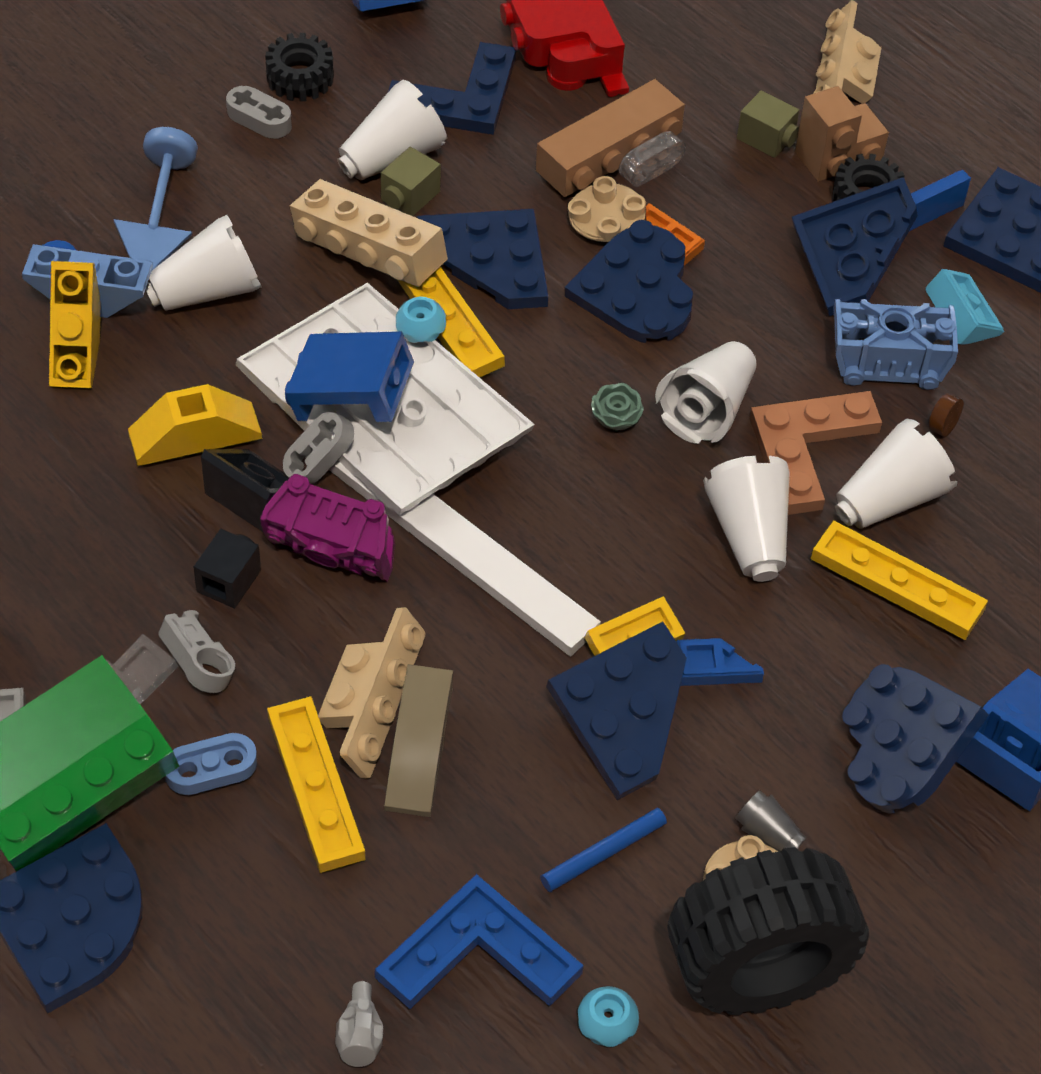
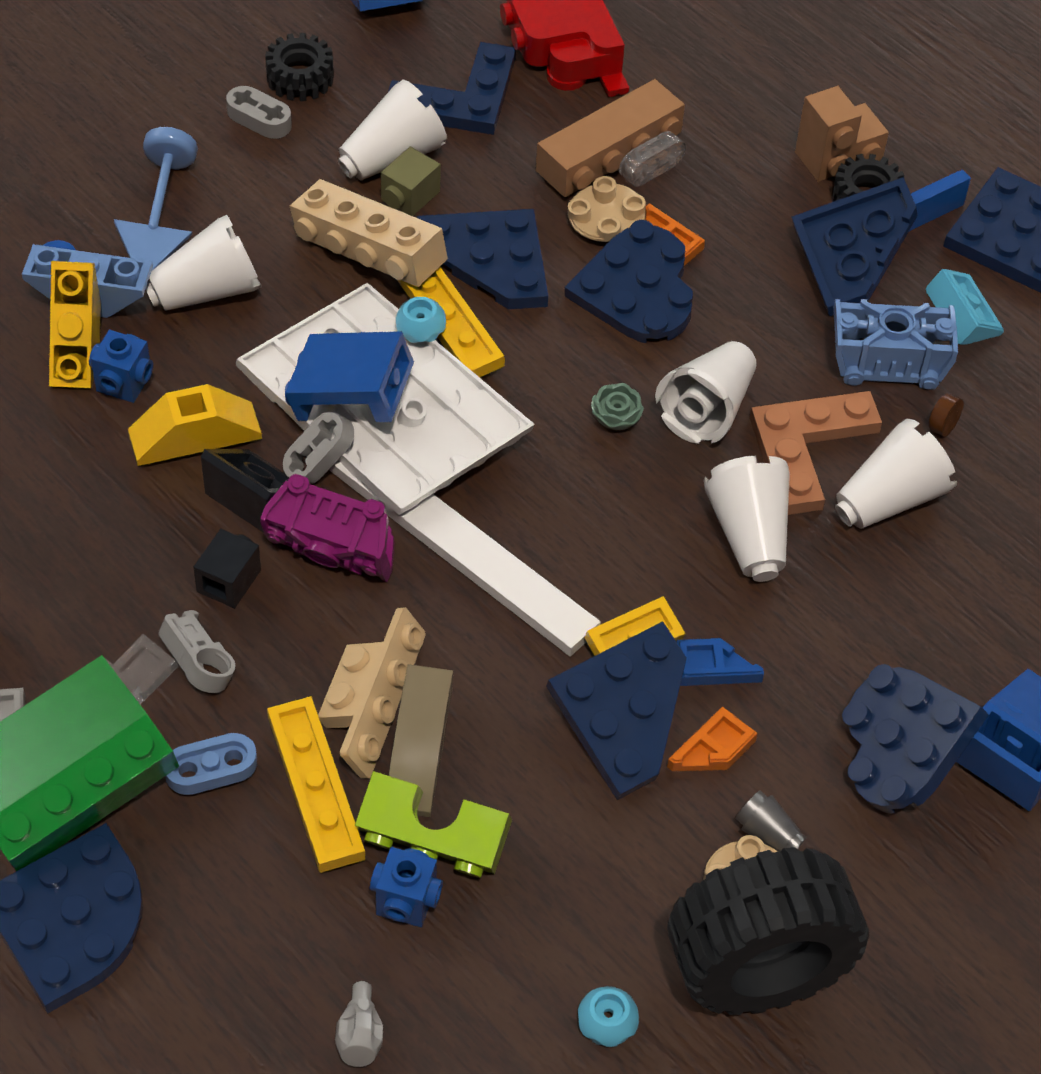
blue plate [375,874,584,1009] -> none
blue bar [540,808,667,892] -> none
olive brick [737,90,800,158] -> none
yellow plate [811,520,988,640] -> none
tan bracket [813,0,881,104] -> none
none -> blue brick [89,329,153,403]
none -> lime arch [355,771,512,878]
none -> blue brick [370,847,443,928]
none -> orange tile [667,706,758,771]

